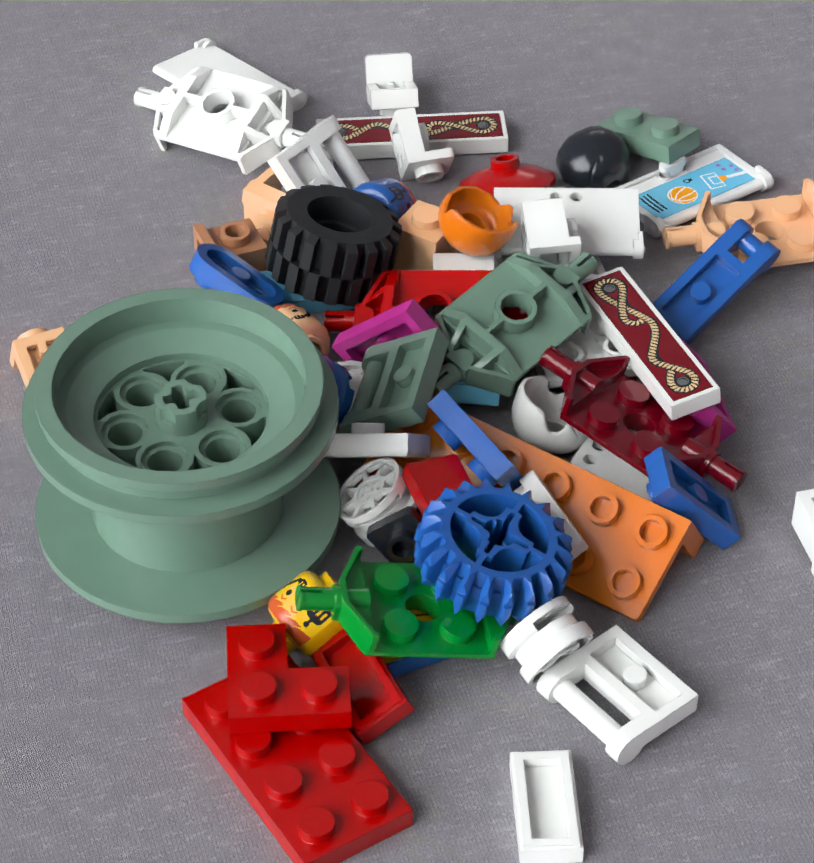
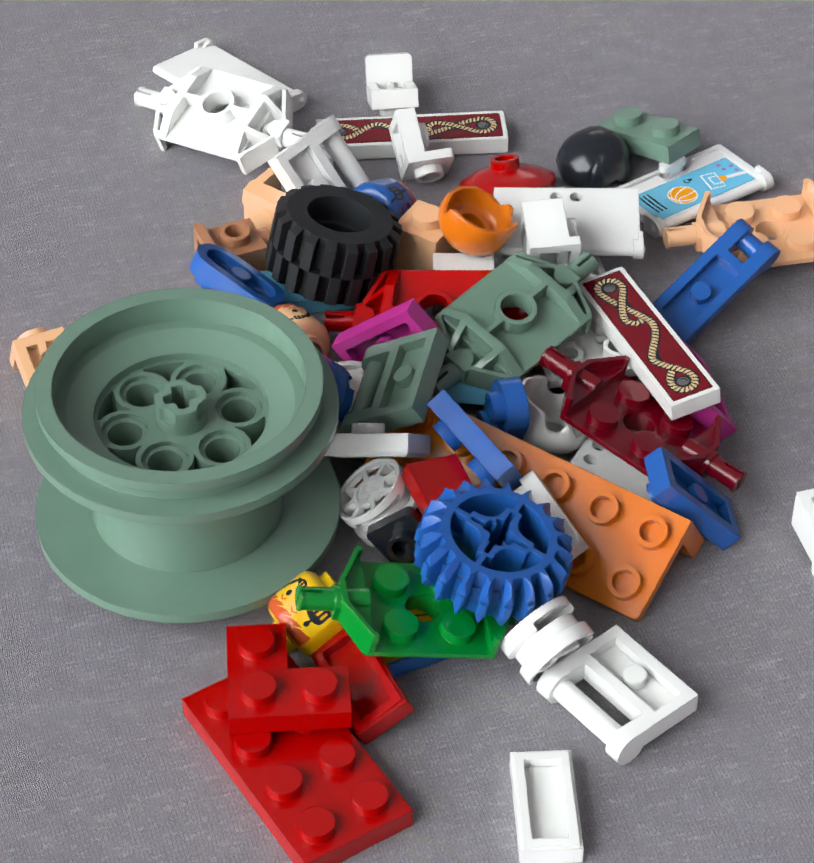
none -> blue plate [477,376,530,440]

